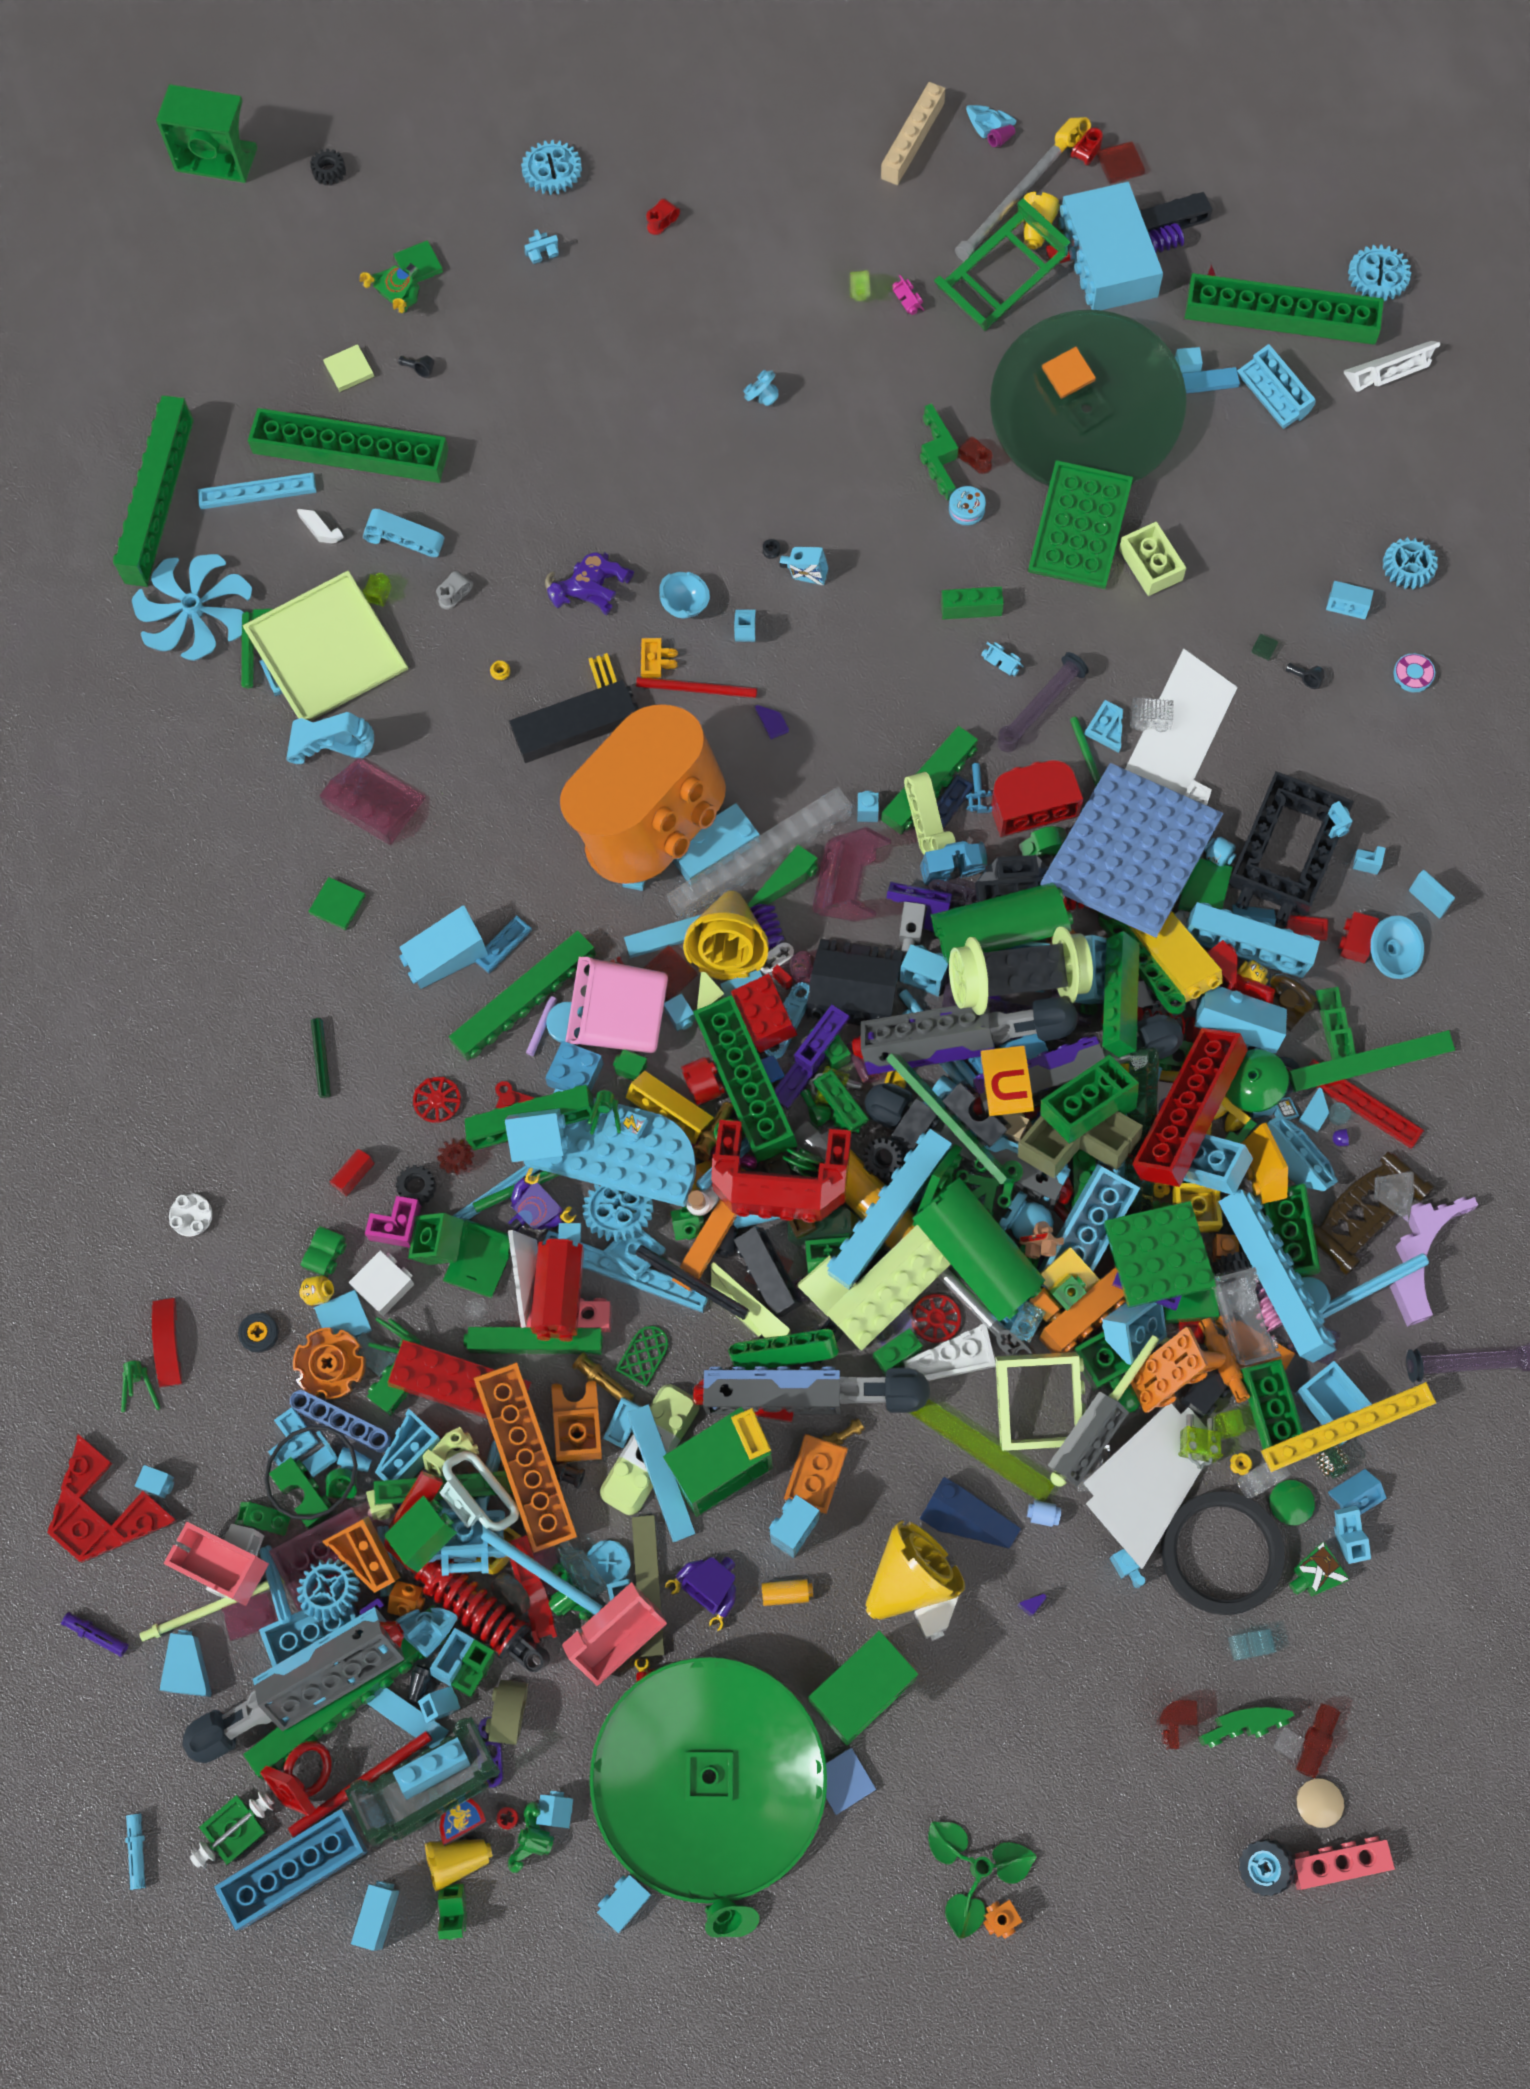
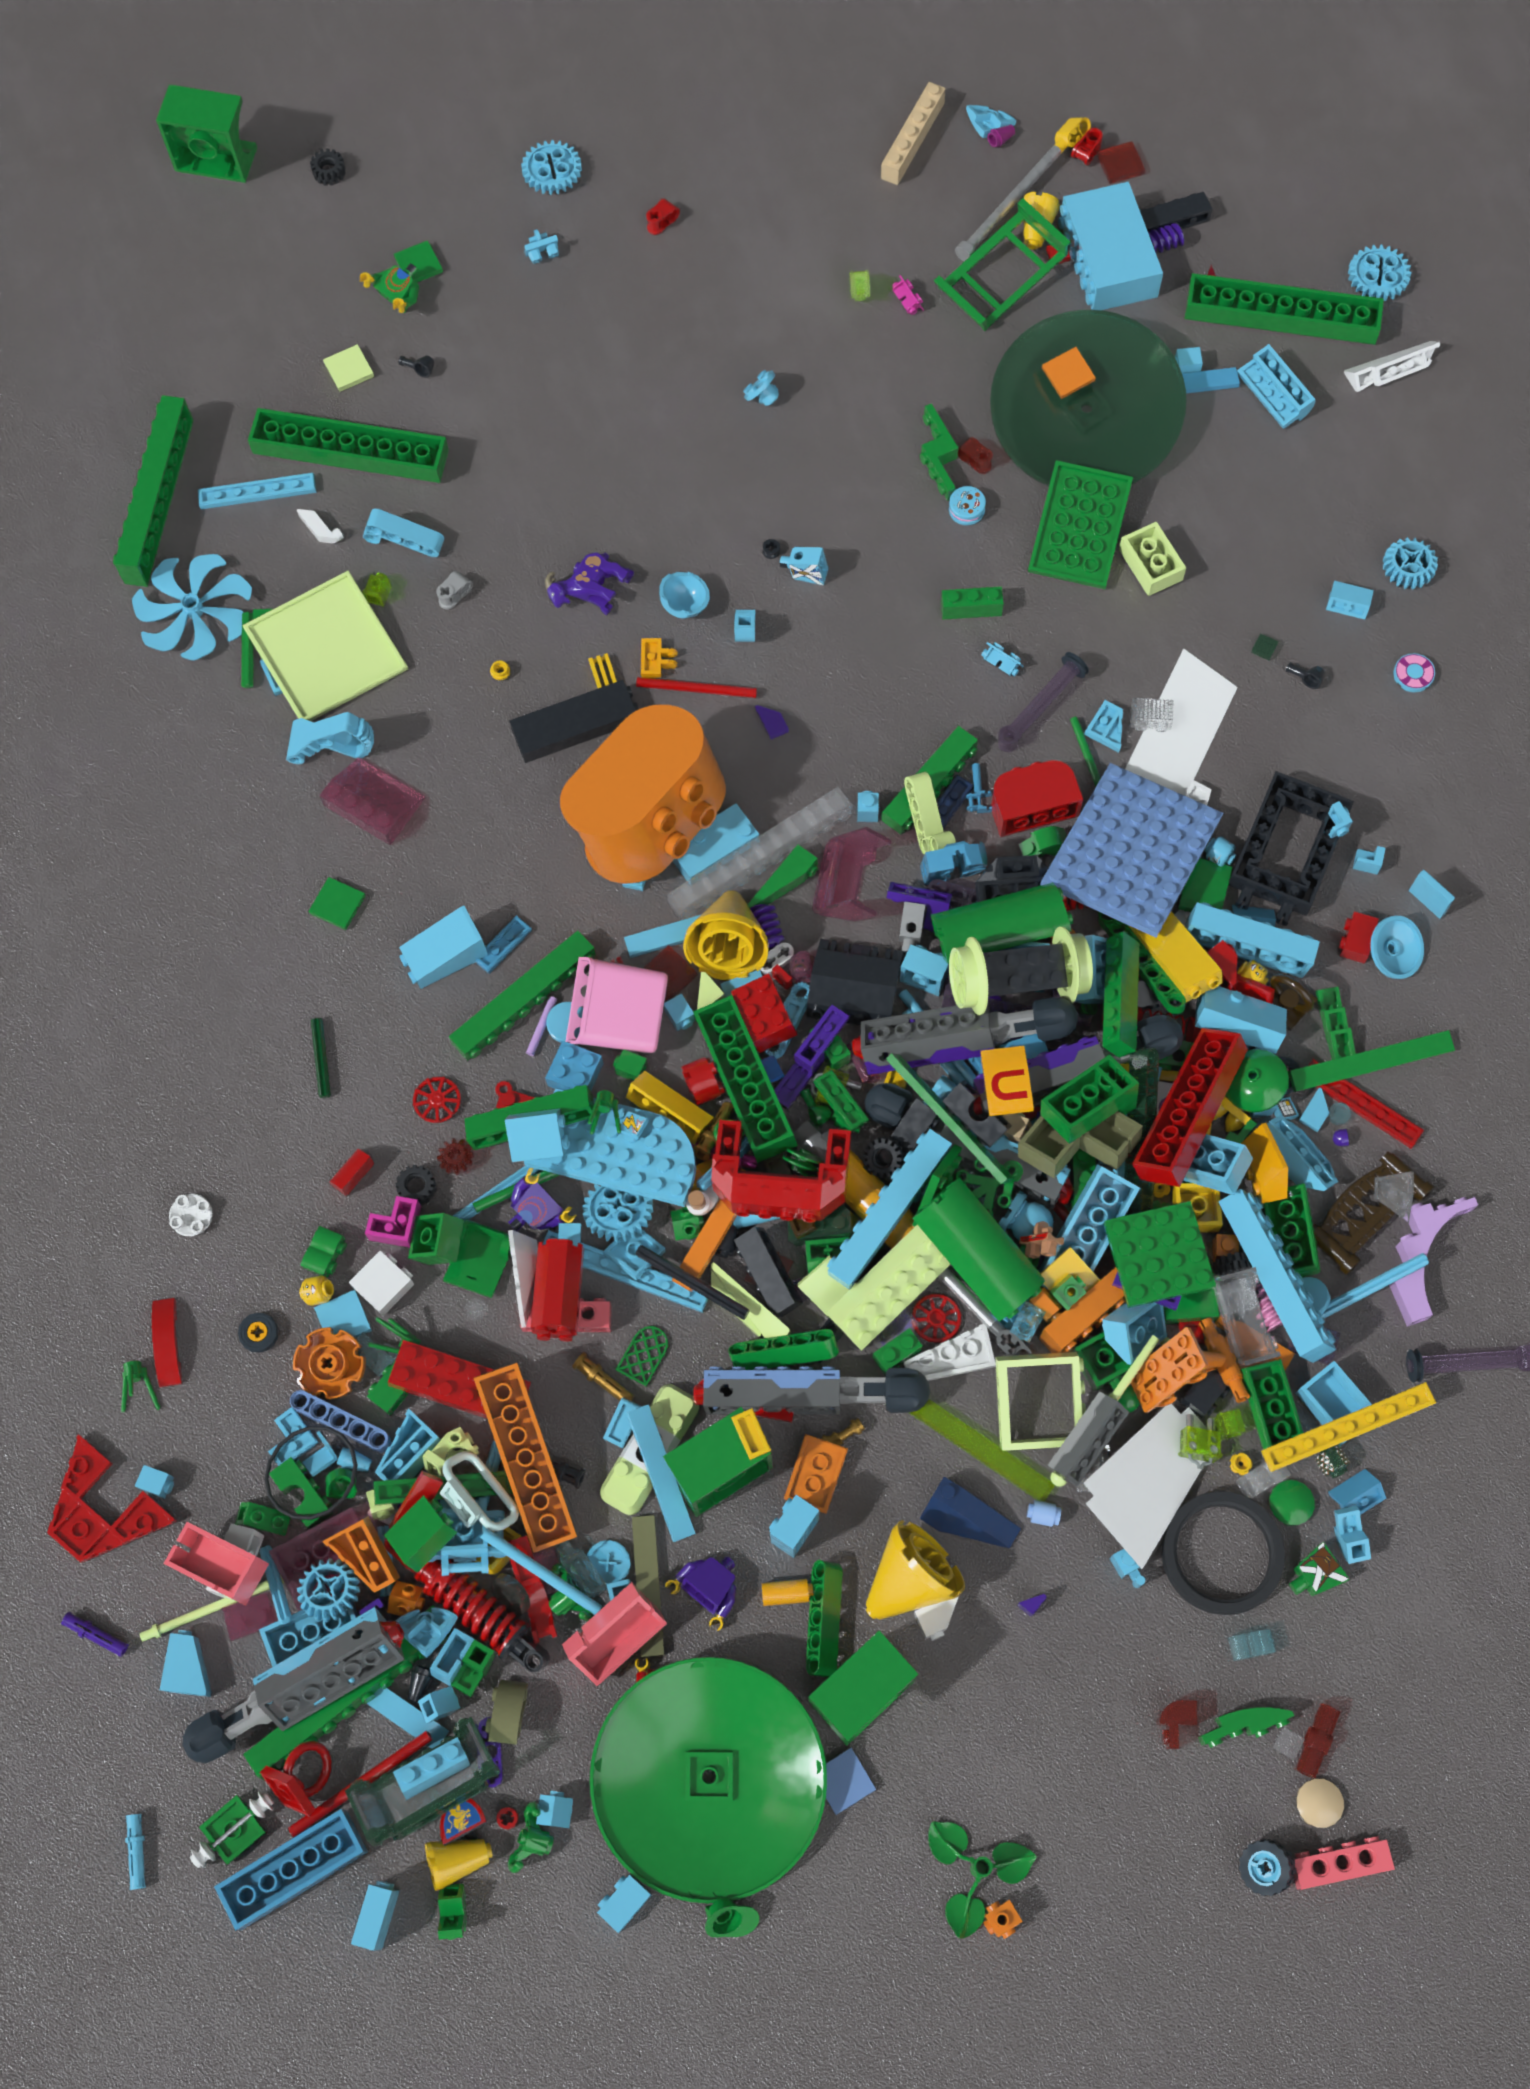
green brick [464,1327,603,1355] -> none
orange brick [551,1380,602,1463] -> none
red tile [1284,915,1328,941] -> none
none -> green beam [806,1560,843,1678]

